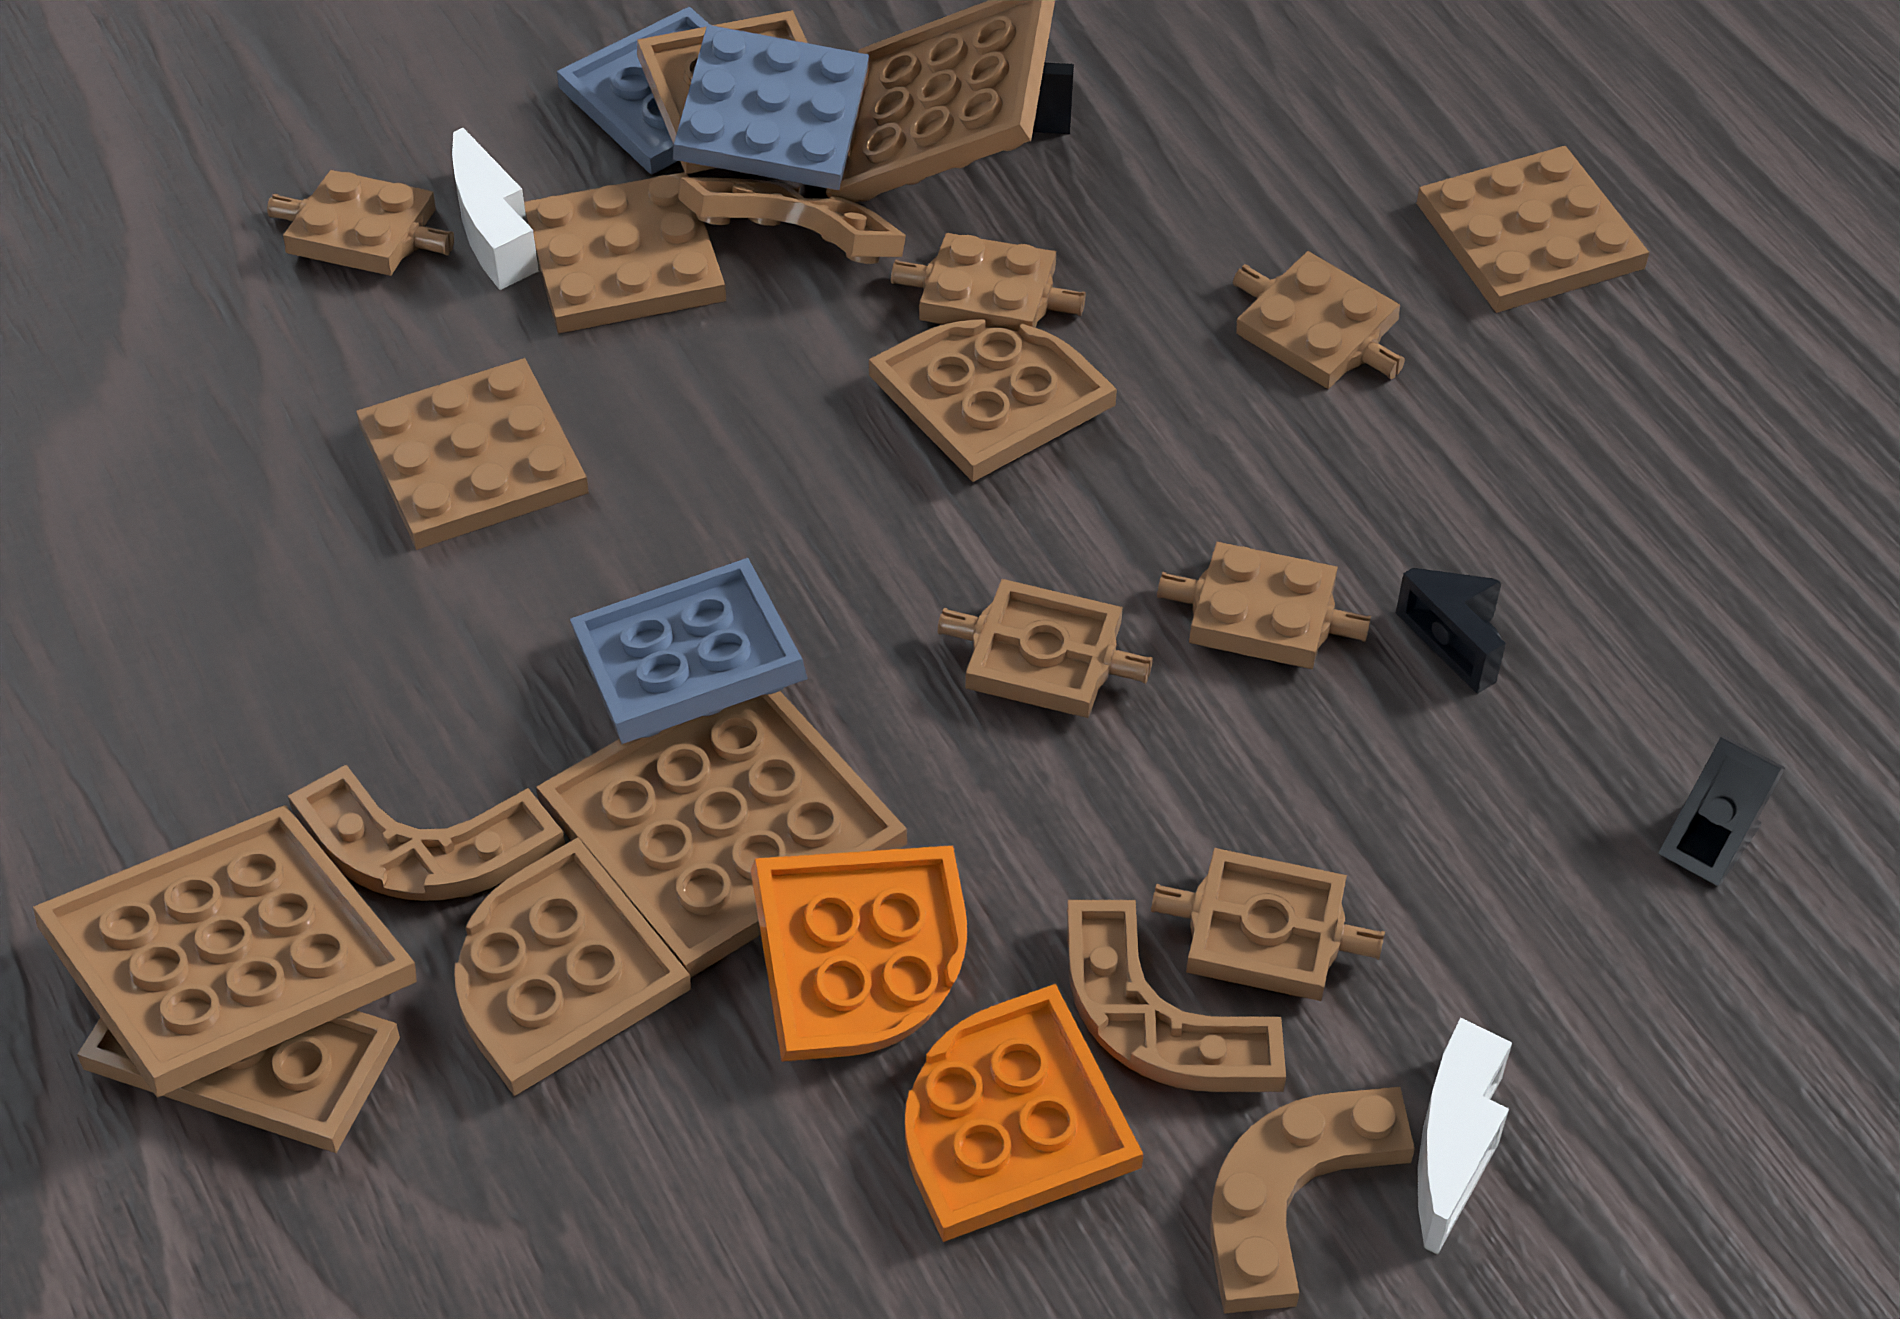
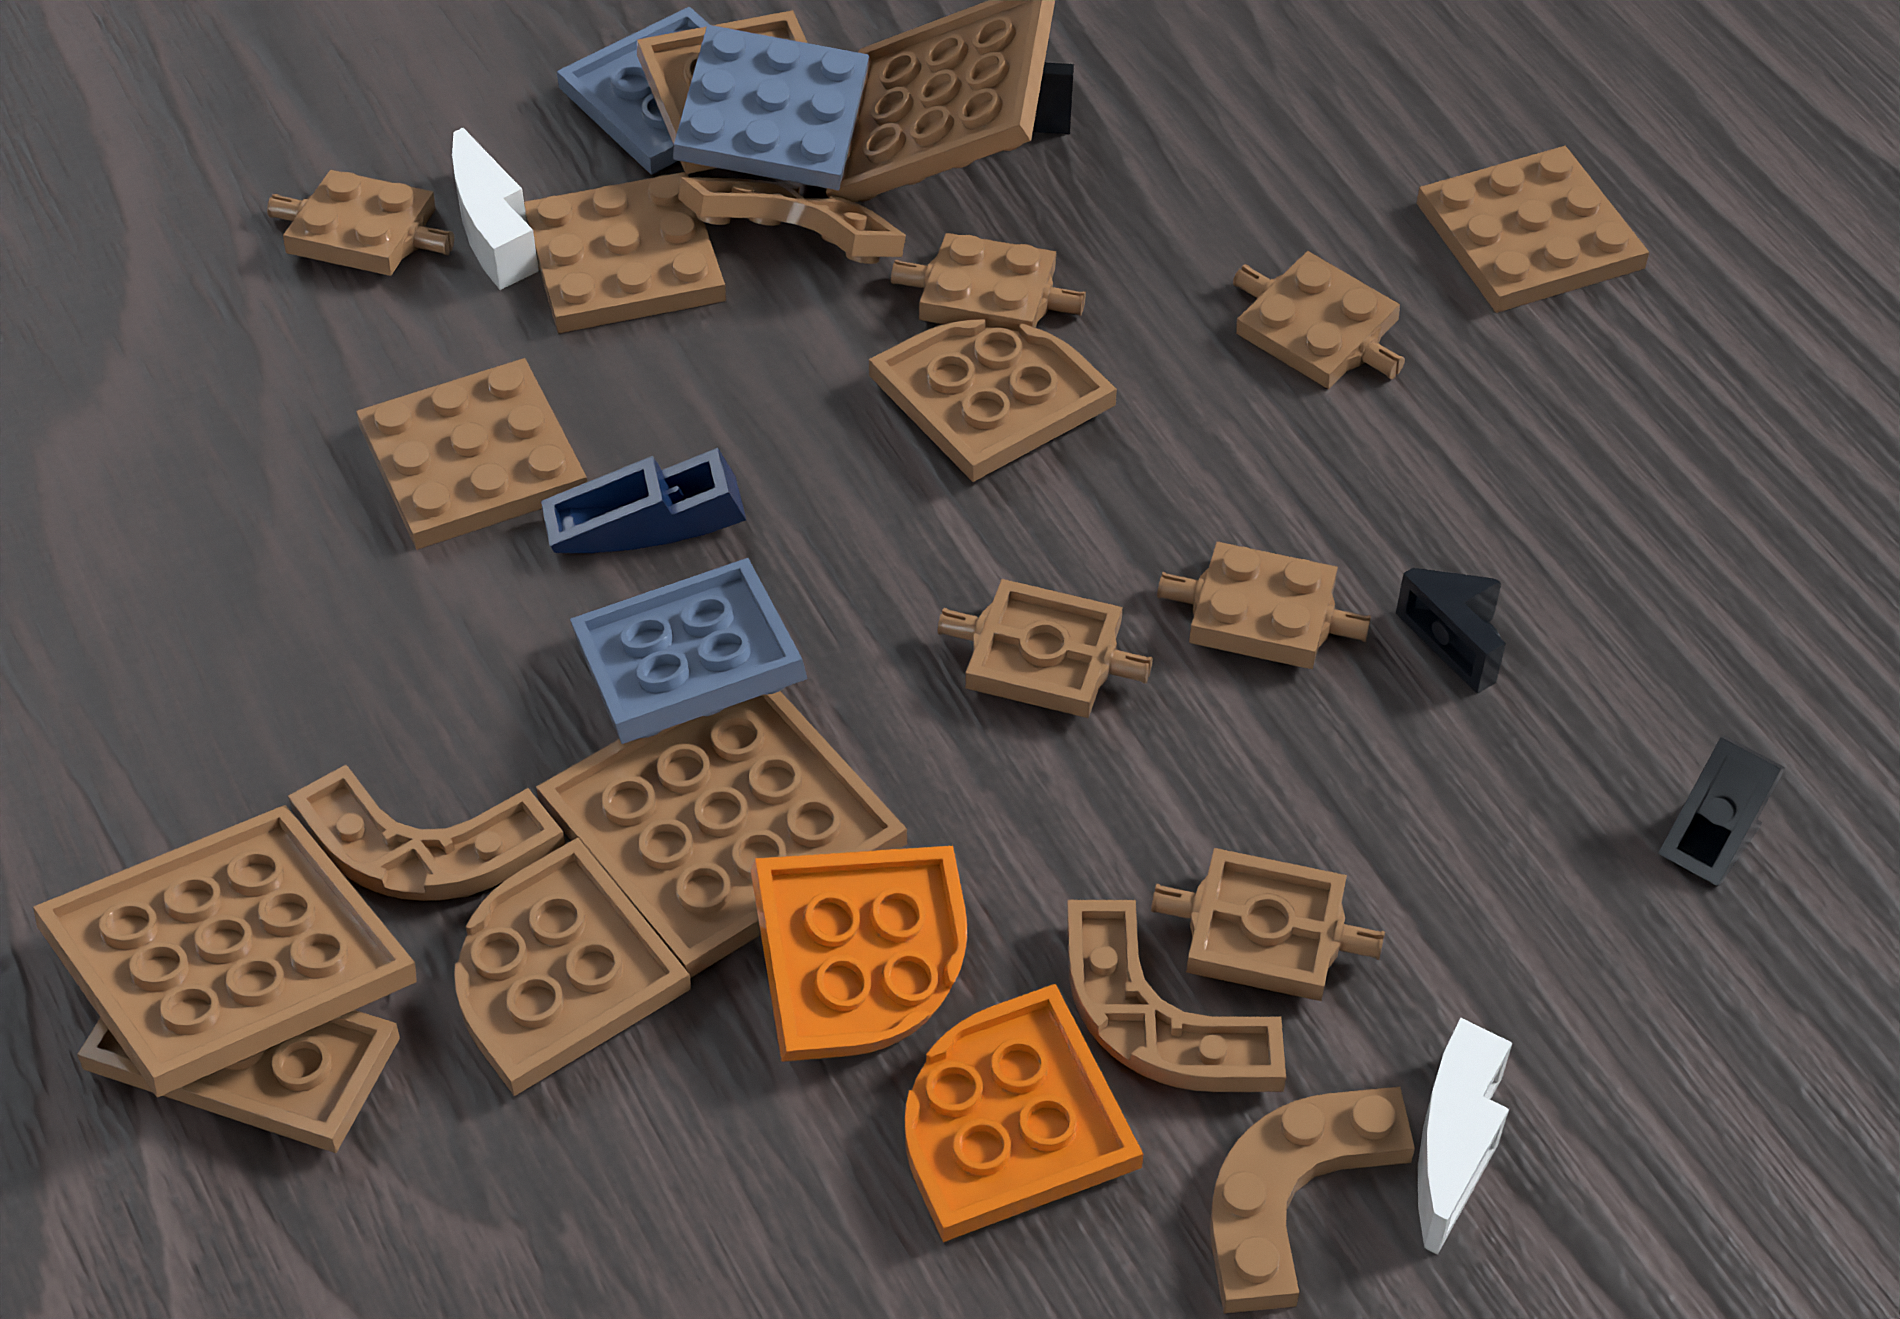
none -> dark blue slope [541,448,746,553]

